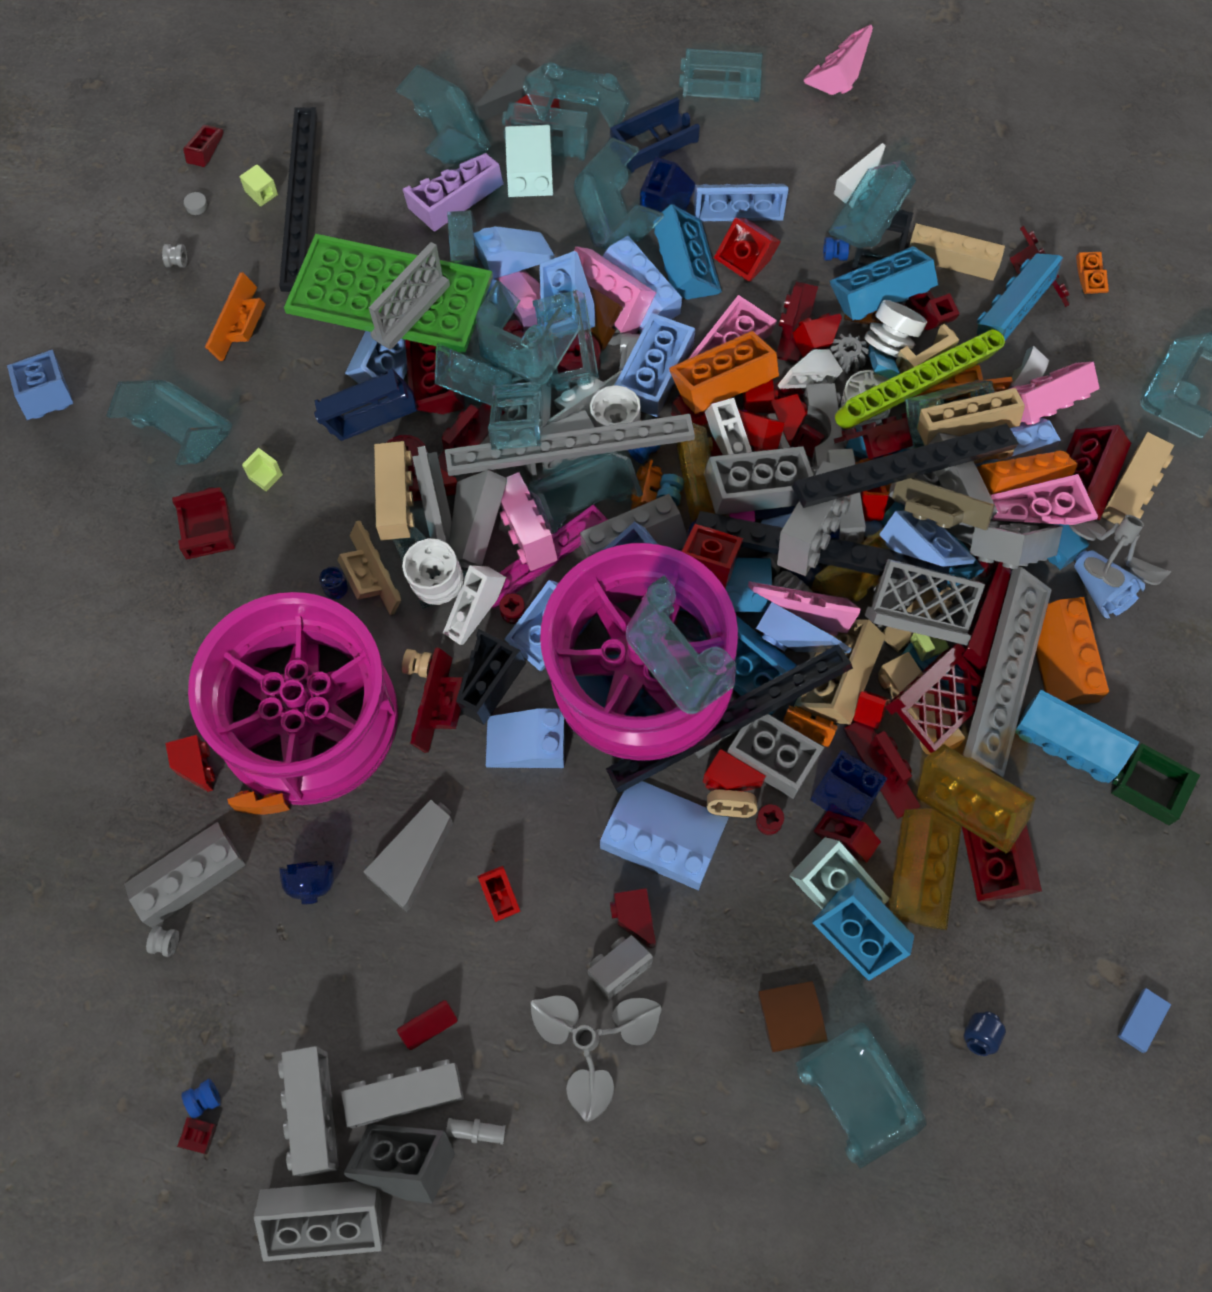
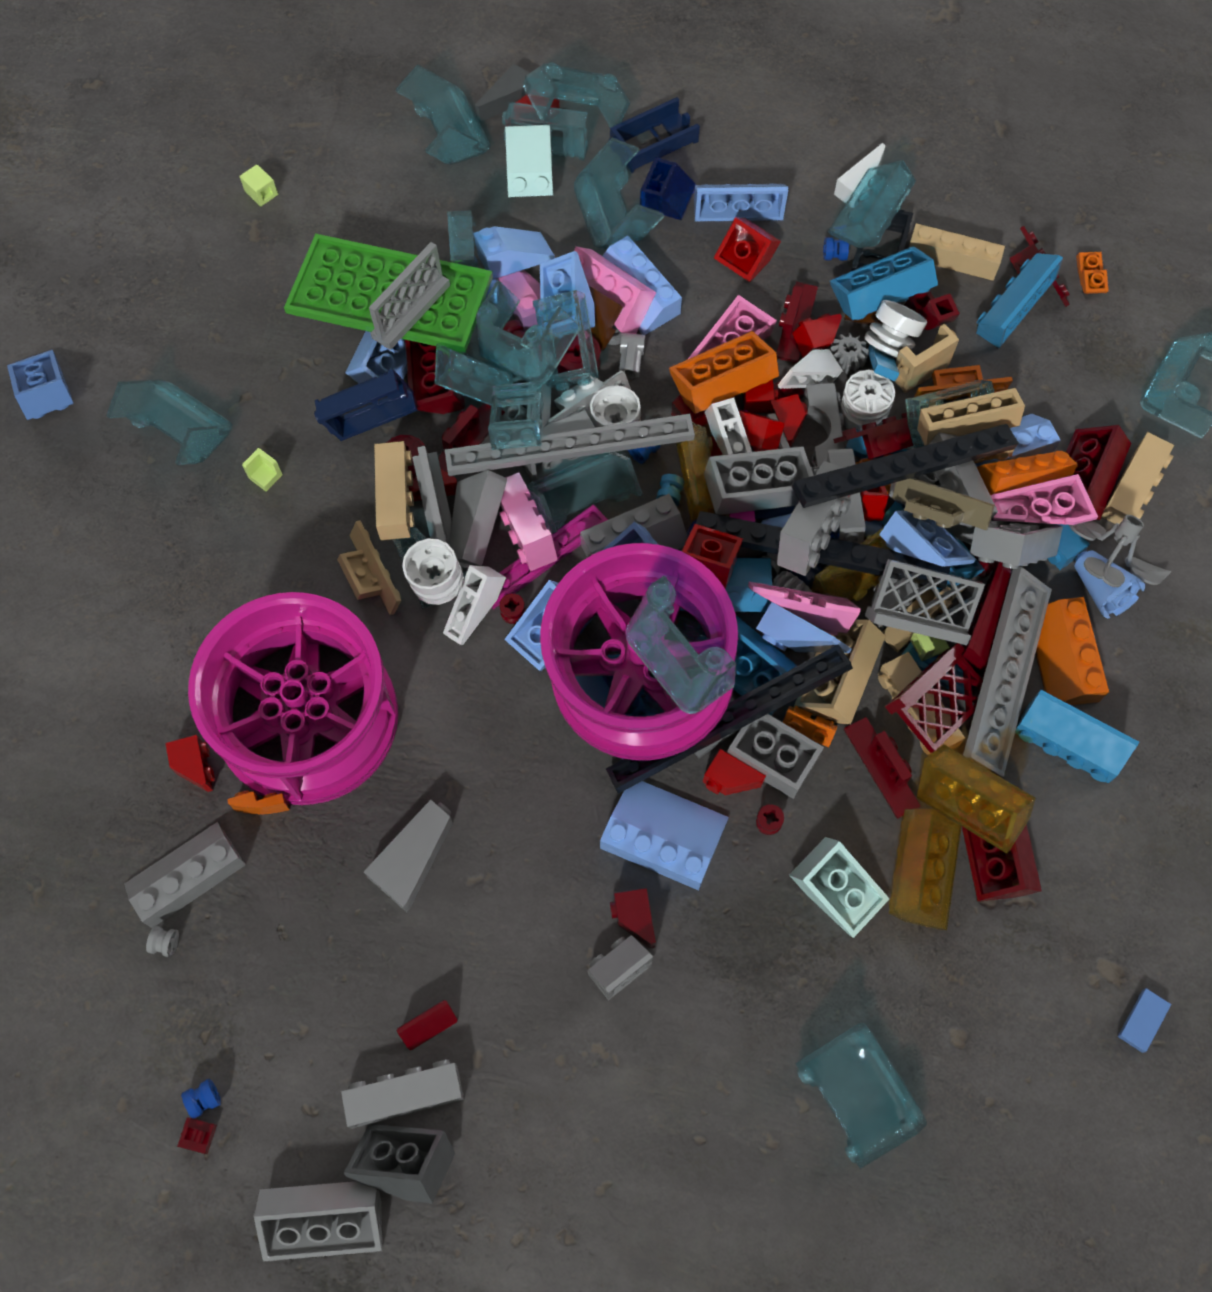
light grey wheel [162,244,187,268] -> none
dark red panel [172,487,235,560] -> none
dark red slope [183,125,224,167] -> none
light grey tile [184,192,208,215] -> none
orange bracket [205,272,265,361] -> none
light grey brick [278,1046,339,1177] -> none
black plate [279,107,318,292] -> none
clear blue cylinder [279,861,335,904] -> none
clear blue wheel [319,566,348,599] -> none
tan wheel [402,649,433,678] -> none
lavender wedge [403,153,503,232] -> none
dark red bracket [410,648,463,753] -> none
light grey pin [446,1118,506,1145] -> none
black wedge [456,629,526,725] -> none
red slope [477,866,521,922] -> none
light blue slope [486,708,565,768] -> none
light grey plant [531,996,662,1122] -> none
light blue slope [614,313,695,418] -> none
orange hinge [631,460,662,510] -> none
dark azure slope [653,204,722,300] -> none
clear light blue door [679,48,763,102] -> none
tan beam [707,790,757,818] -> none
reddish brown slope [758,981,827,1052] -> none
dark red tile [792,424,825,458] -> none
bright pink wedge [804,25,873,95] -> none
clear blue slope [810,750,887,821] -> none
dark azure slope [812,878,914,981] -> none
dark red slope [813,811,881,863] -> none
lime beam [835,330,1005,429] -> none
red slope [853,691,891,729] -> none
dark blue head [963,1012,1006,1056] -> none
light grey slope [1009,346,1049,388] -> none
bright pink wedge [1009,362,1100,425] -> none
dark green window [1111,743,1200,826] -> none

